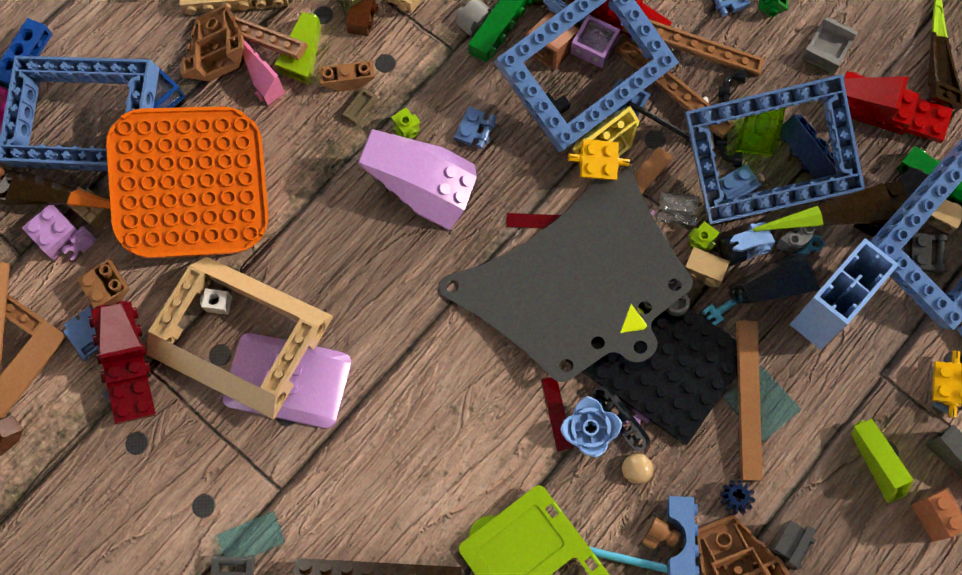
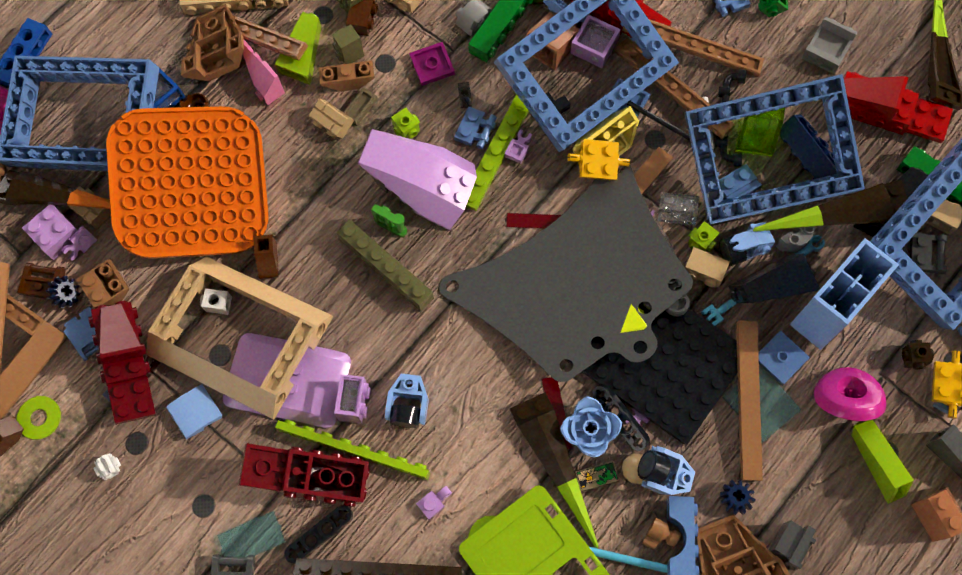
none -> reddish brown plate [17,262,65,299]
none -> lime gear [17,396,61,440]
none -> dark blue gear [46,276,81,309]
none -> white gear [93,453,121,480]
none -> light blue slope [166,384,222,439]
none -> reddish brown hair [179,93,210,108]
none -> dark red wedge [238,443,369,507]
none -> reddish brown slope [253,234,279,279]
none -> lime plate [275,419,430,481]
none -> black beam [284,505,353,564]
none -> tan brick [309,98,354,139]
none -> olive brick [332,24,364,64]
none -> lavender piece [334,374,370,424]
none -> olive brick [336,219,434,312]
none -> bright green plate [371,204,407,237]
none -> light blue piece [385,373,429,428]
none -> magenta tile [409,42,455,86]
none -> lavender plate [416,486,452,520]
none -> clear smoke piece [458,82,472,108]
none -> lime plate [466,94,529,211]
none -> lavender plate [504,129,532,164]
none -> dark brown plate [510,392,598,548]
none -> tile [575,461,620,492]
none -> piece [637,446,695,495]
none -> medium blue plate [758,330,810,386]
none -> dark pink hat [814,367,887,421]
none -> dark brown brick [902,340,934,370]

